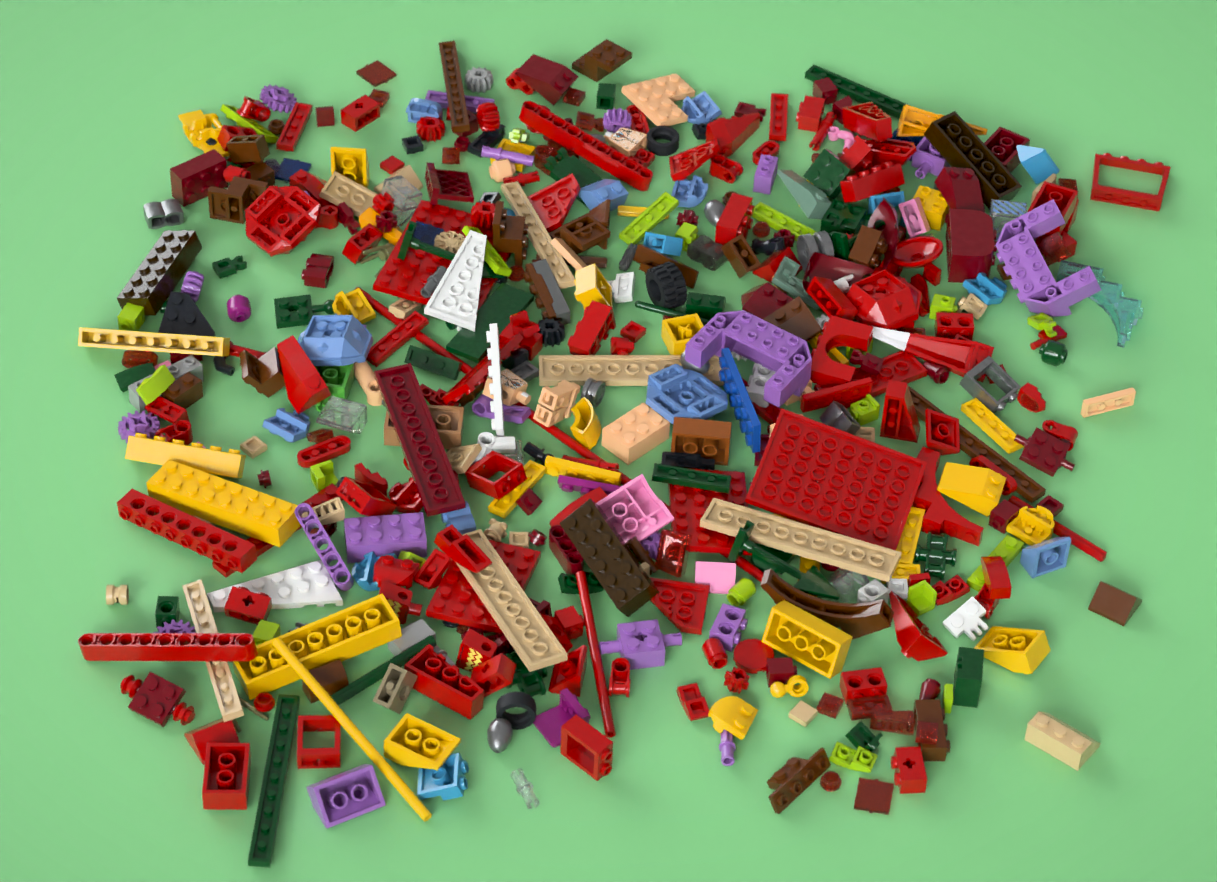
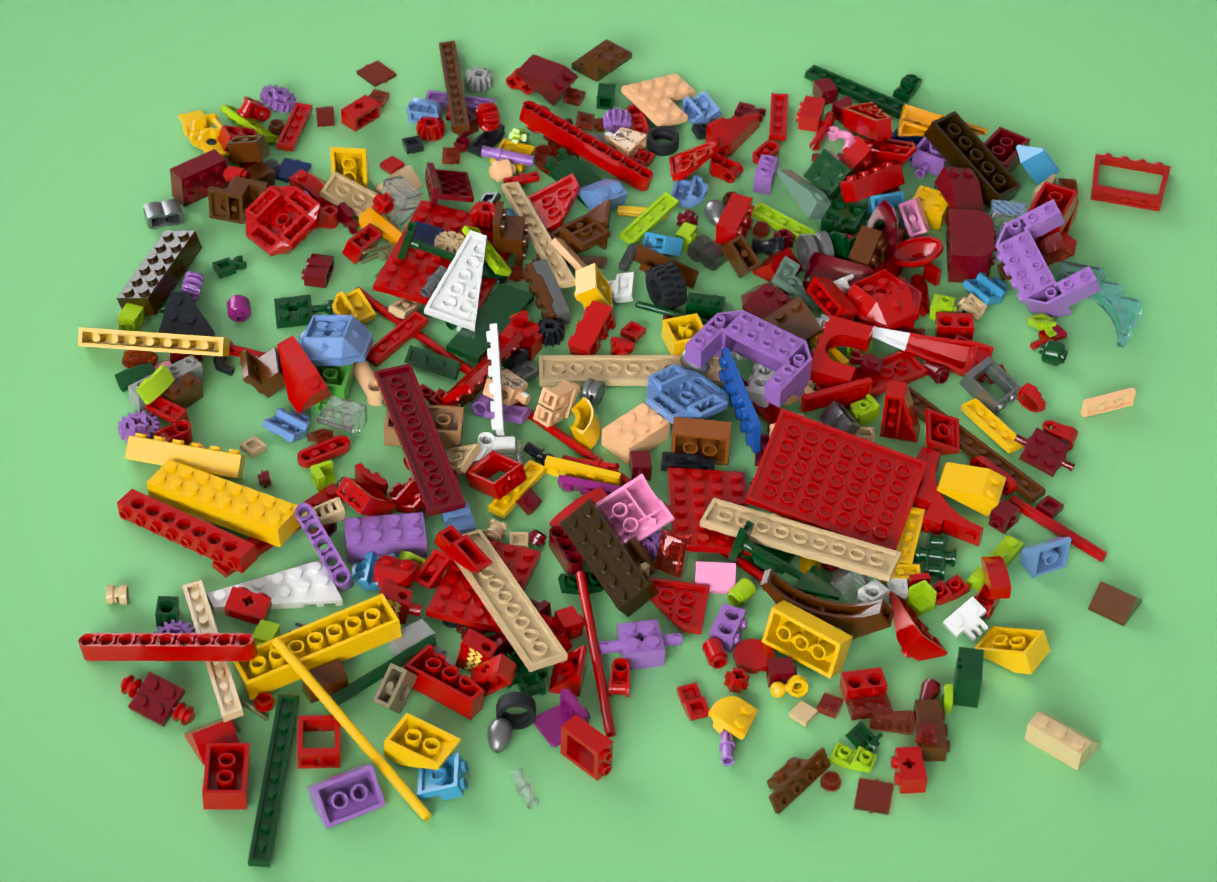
dark red gear [375,211,398,233] -> none
dark green tile [652,463,731,494] -> none
yellow slope [1006,506,1055,546] -> none
none -> dark red brick [629,451,652,481]
none -> dark green slope [893,74,923,102]

